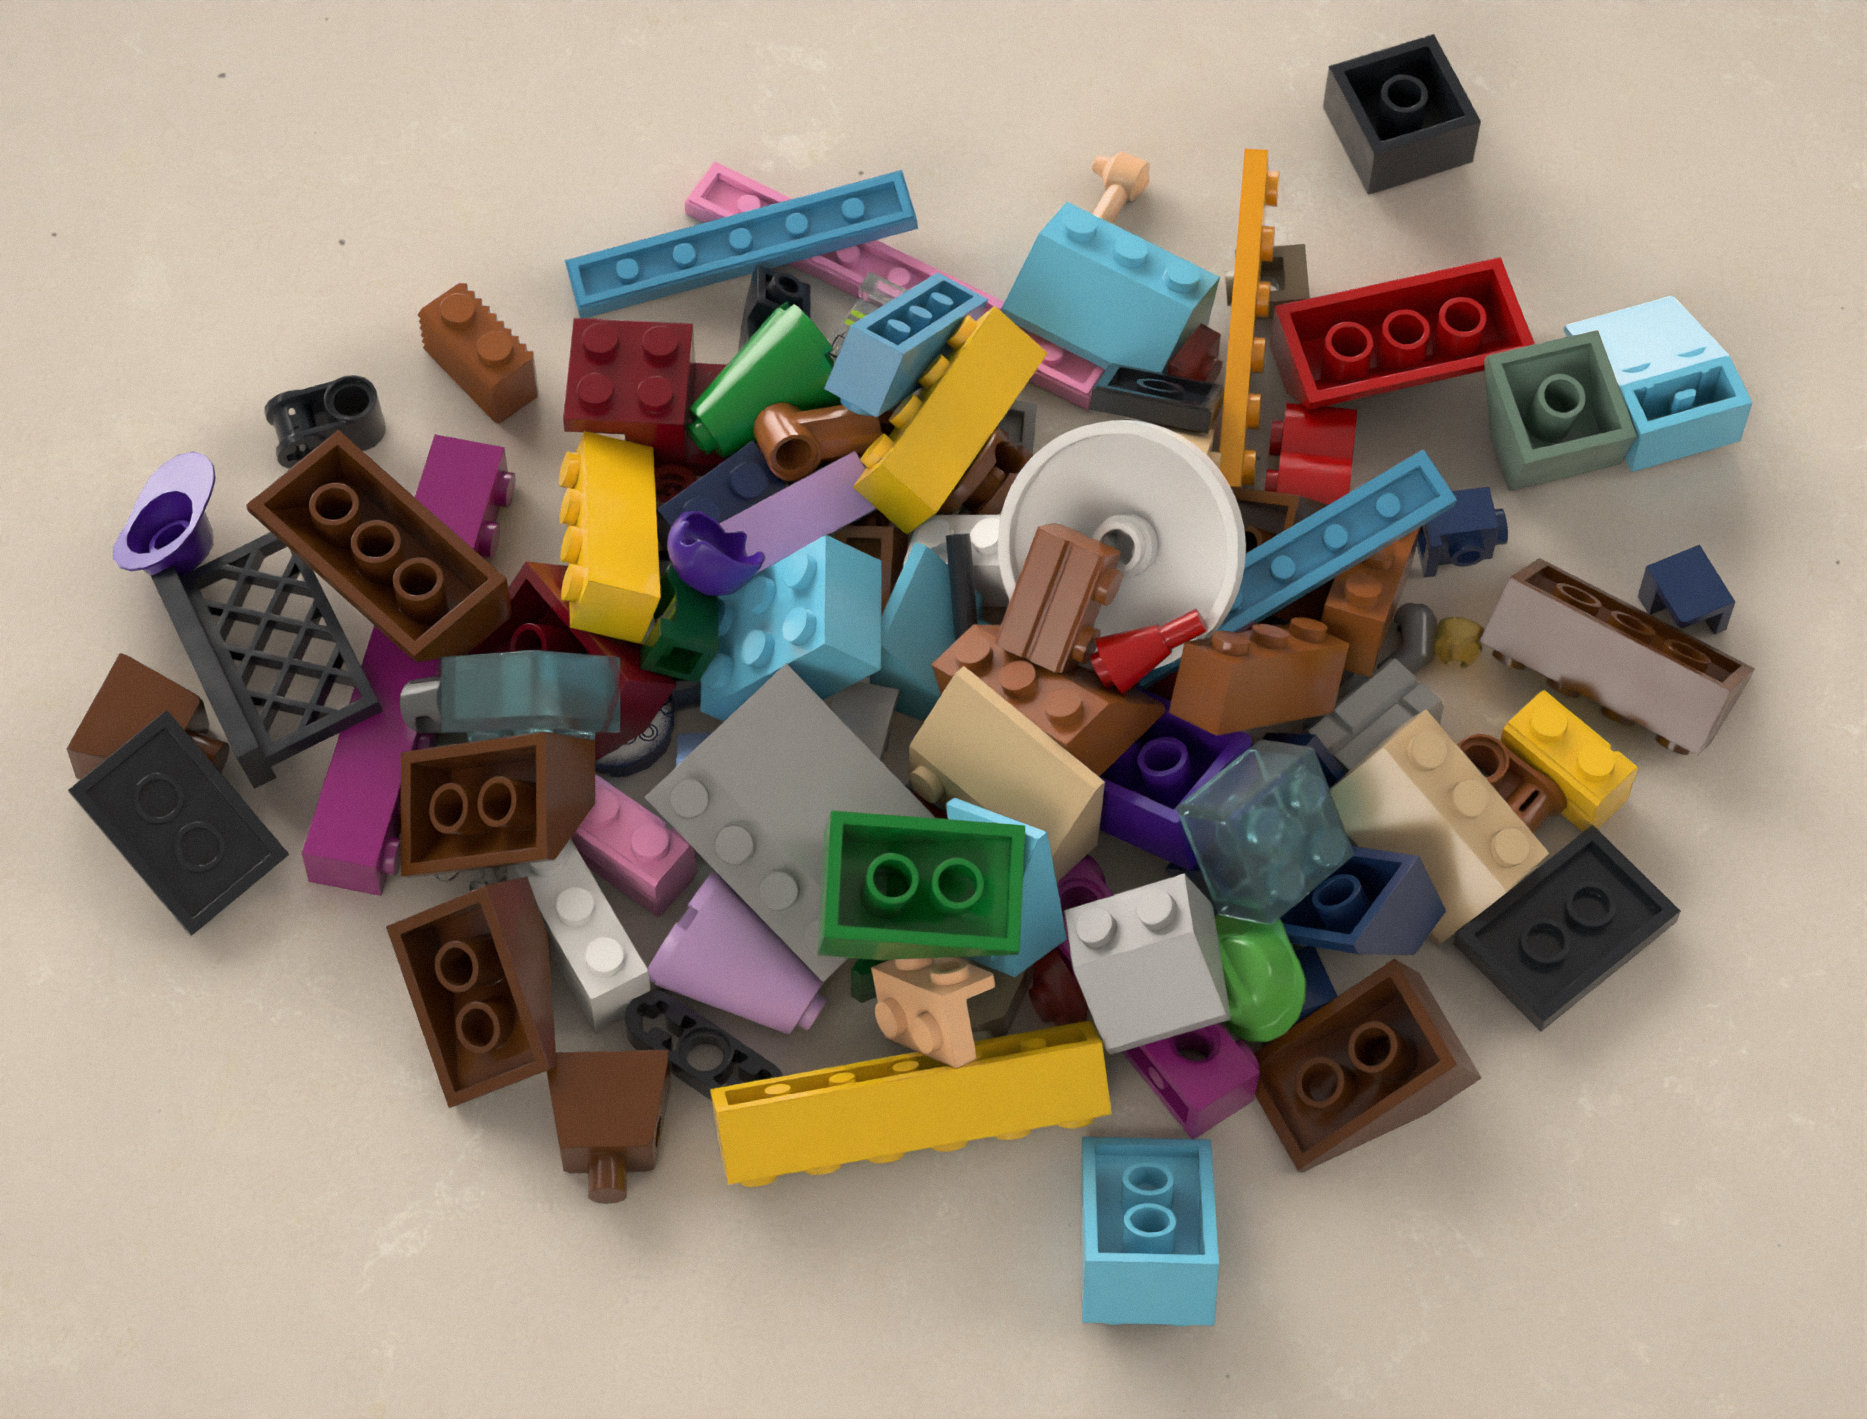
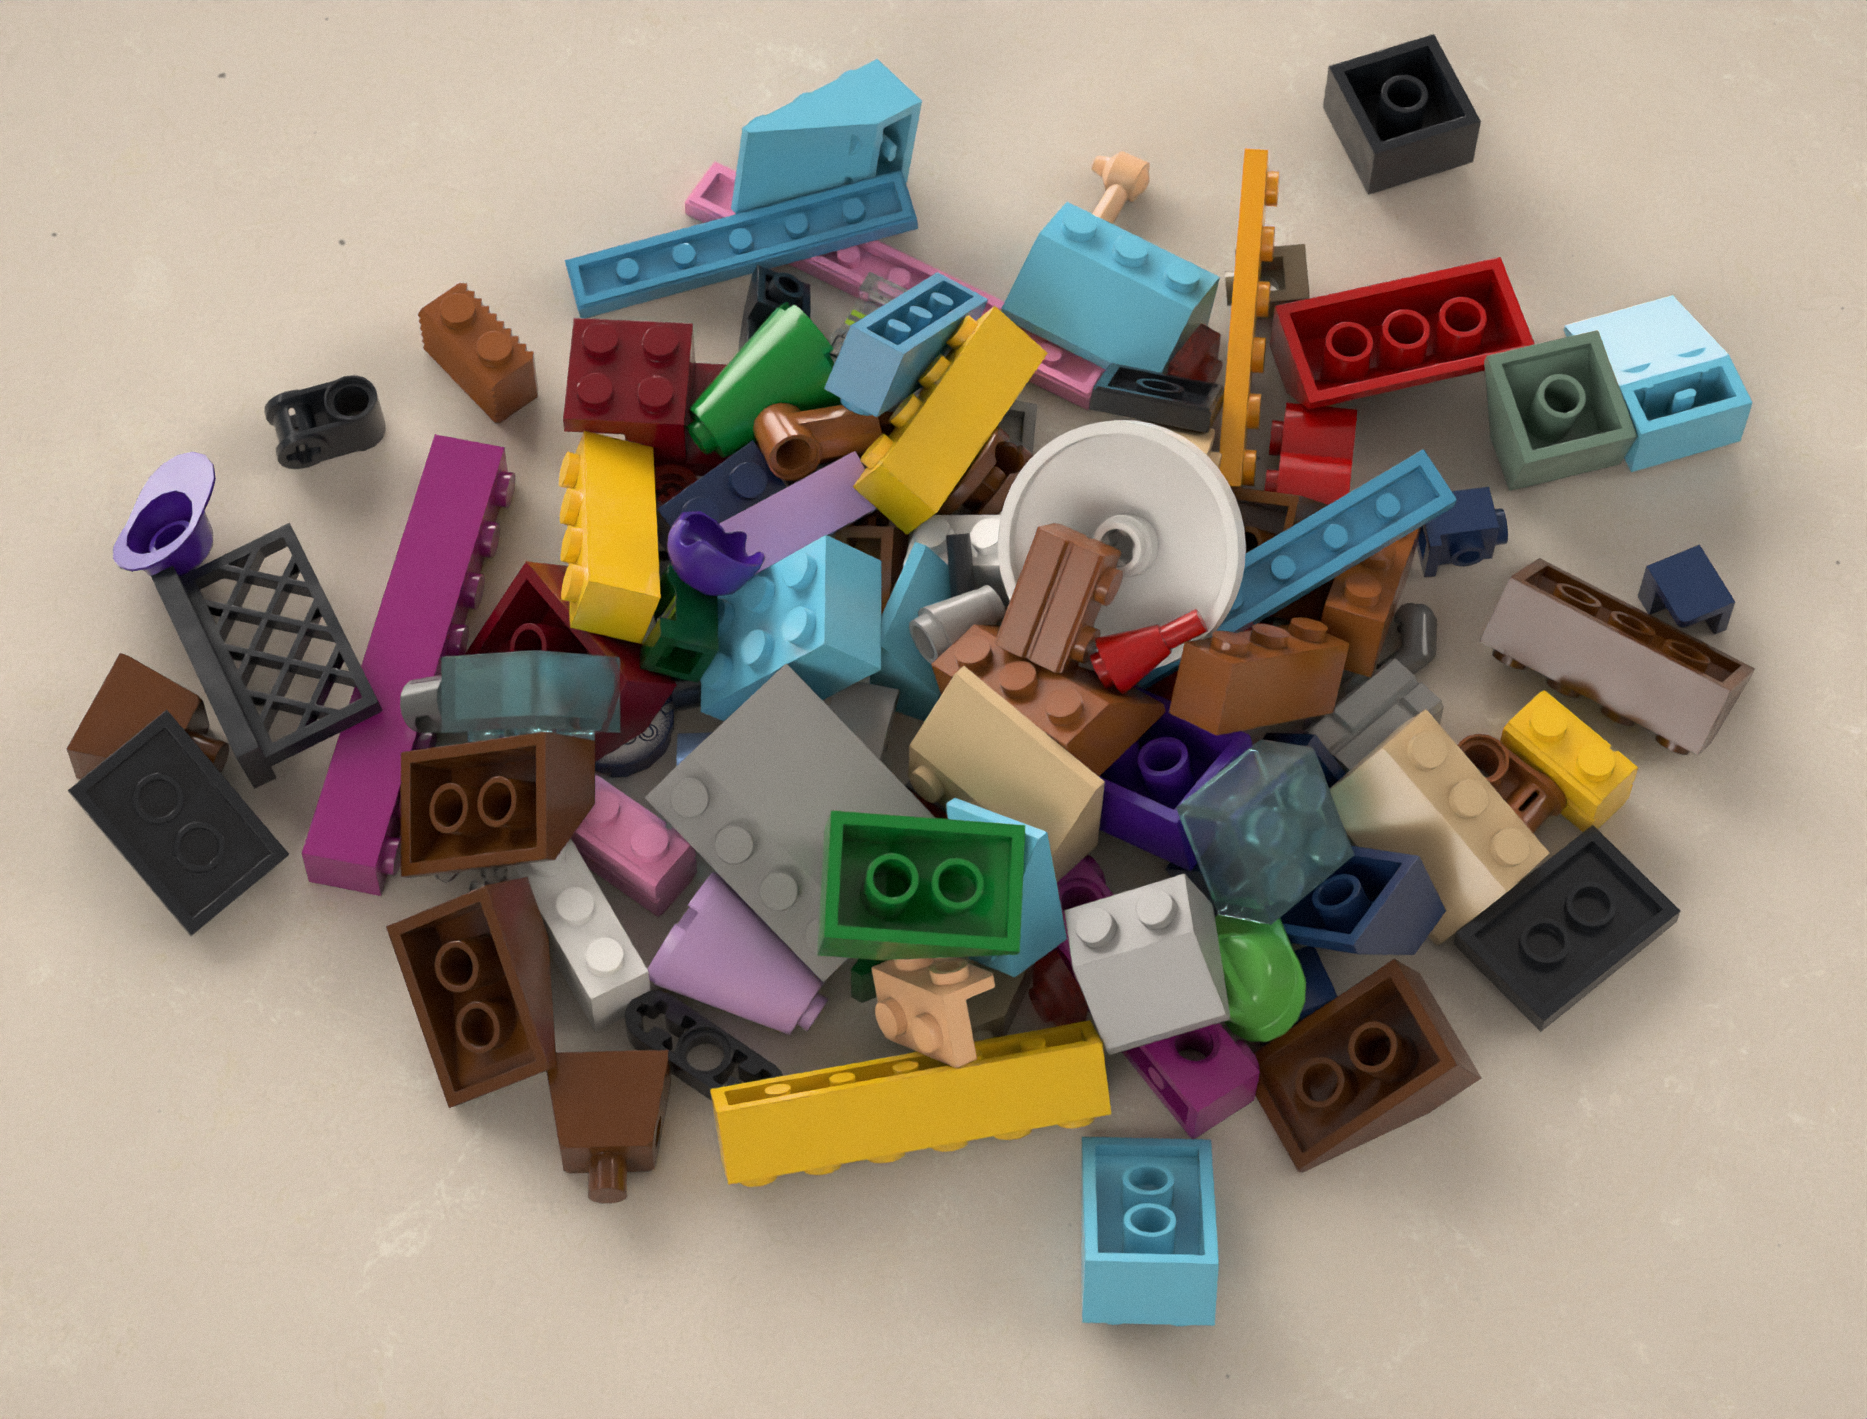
reddish brown slope [246,430,512,663] -> none
clear yellow hinge [1434,617,1485,669] -> none
none -> medium azure slope [731,59,922,214]
none -> light grey cone [909,585,1005,664]

